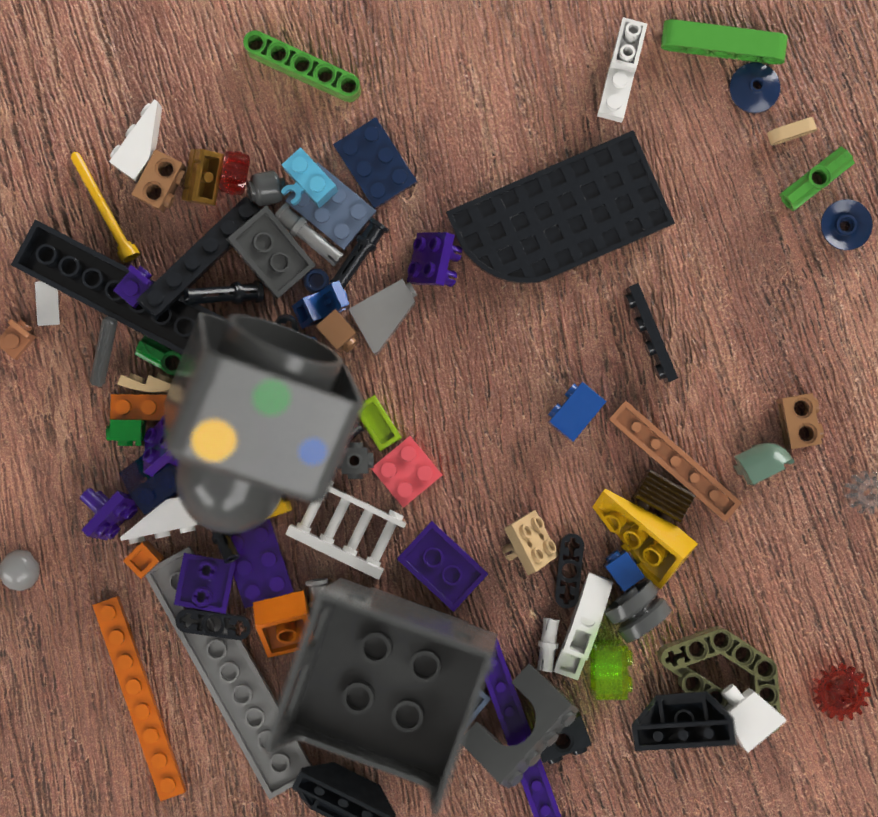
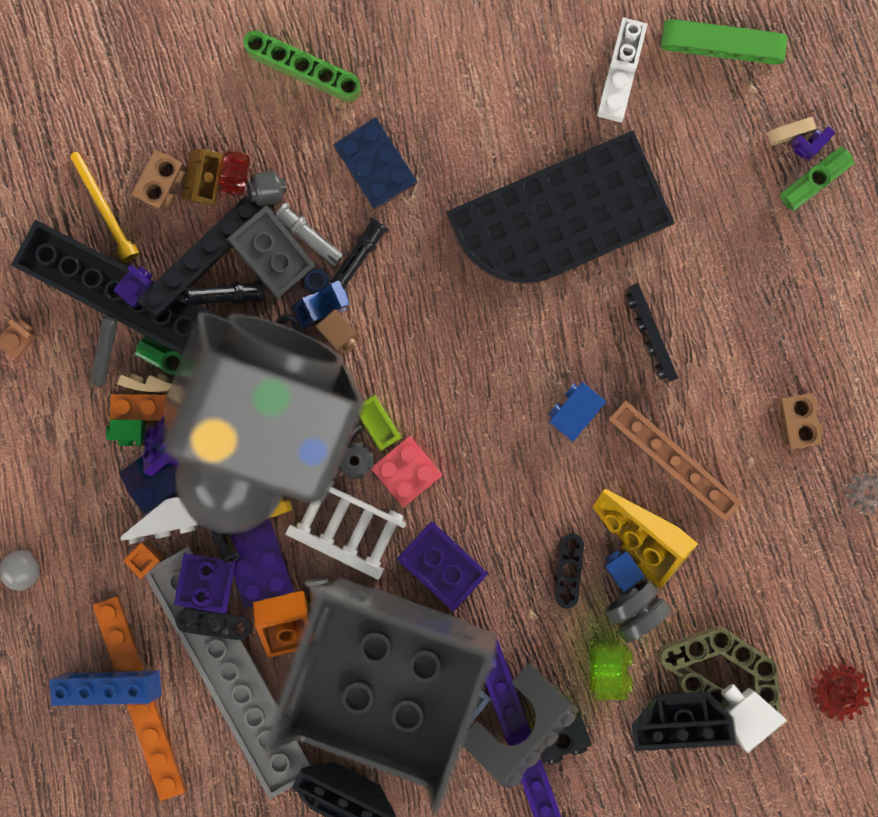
white sticker [35,281,60,326] -> none
dark purple plate [80,488,142,540] -> none
white slope [109,99,162,183] -> none
medium azure brick [281,147,338,208] -> none
sand blue plate [285,162,377,251] -> none
light grey slope [349,279,417,356] -> none
dark purple plate [407,232,462,287] -> none
tan plate [503,510,559,575] -> none
white pin [537,618,560,672] -> none
white slope [553,572,613,680] -> none
dark brown brick [633,469,696,523] -> none
dark blue dish [729,62,781,113] -> none
sand green brick [733,443,795,485] -> none
dark blue dish [821,199,873,251] -> none
none -> blue brick [49,670,162,706]
none -> dark purple bracket [791,126,836,161]

